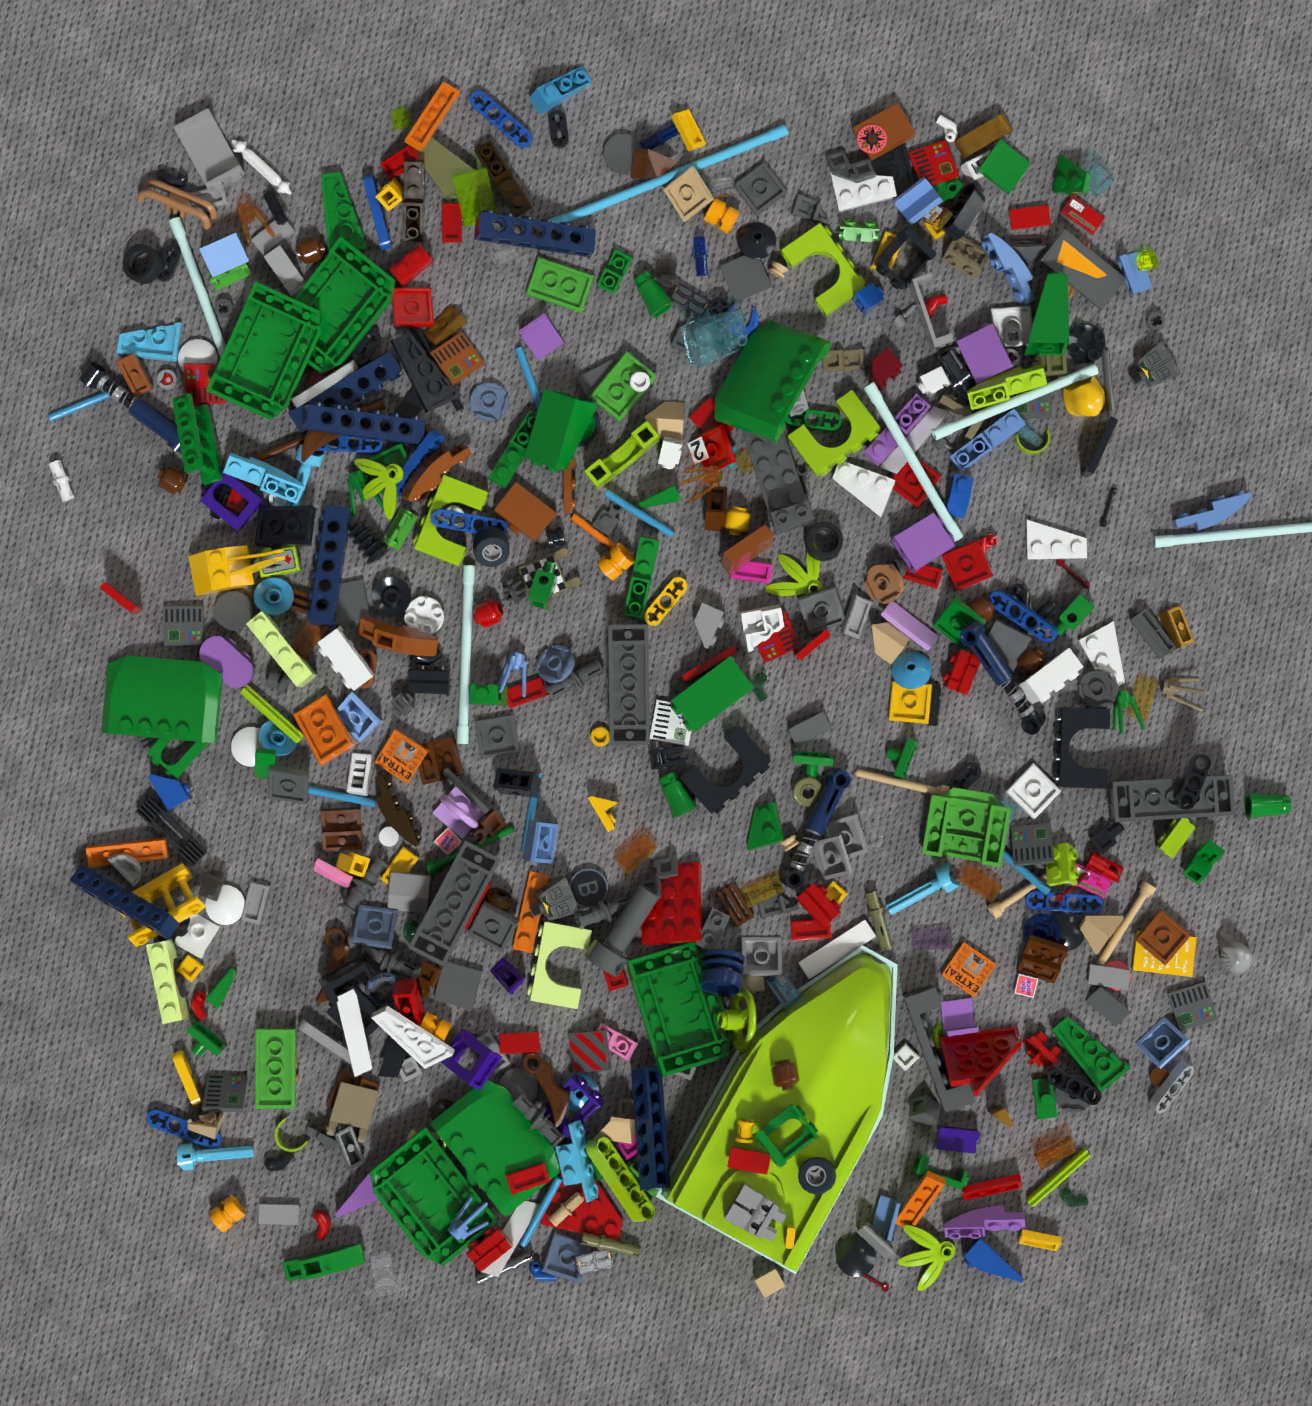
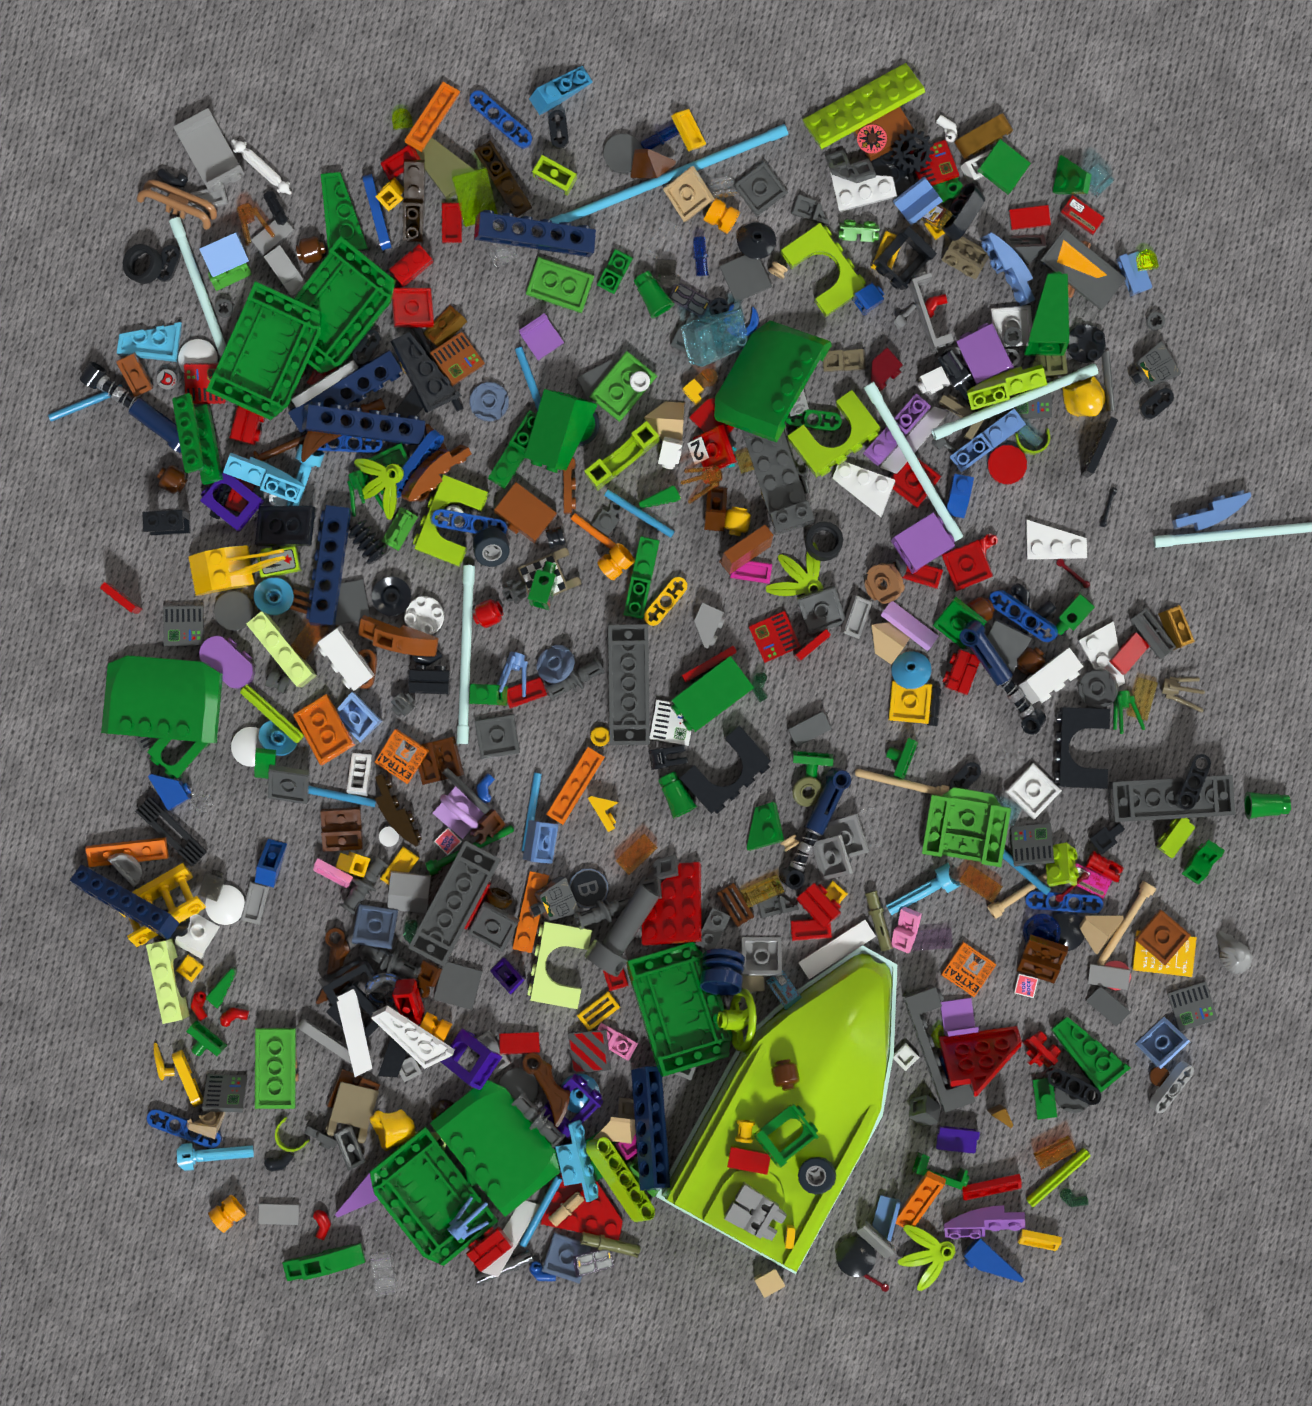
white pin [48,460,74,502] -> none
black brick [493,768,541,798] -> none
red tile [505,1162,550,1195] -> none
white slope [740,604,784,652] -> none
none -> black panel [142,510,191,536]
none -> yellow bar [154,1043,174,1080]
none -> red arm [220,1007,249,1027]
none -> red brick [230,406,266,446]
none -> blue slope [255,839,287,888]
none -> yellow piece [370,1109,415,1151]
none -> blue arm [476,773,495,804]
none -> lime brick [532,155,577,196]
none -> orange plate [546,747,605,825]
none -> yellow tile [577,991,620,1031]
none -> leg [682,368,718,405]
none -> lime plate [802,63,925,149]
none -> black gear [890,129,934,173]
none -> bright pink slope [891,906,922,953]
none -> red tile [987,445,1027,485]
none -> tile [1109,632,1149,675]
none -> black beam [1140,388,1174,420]

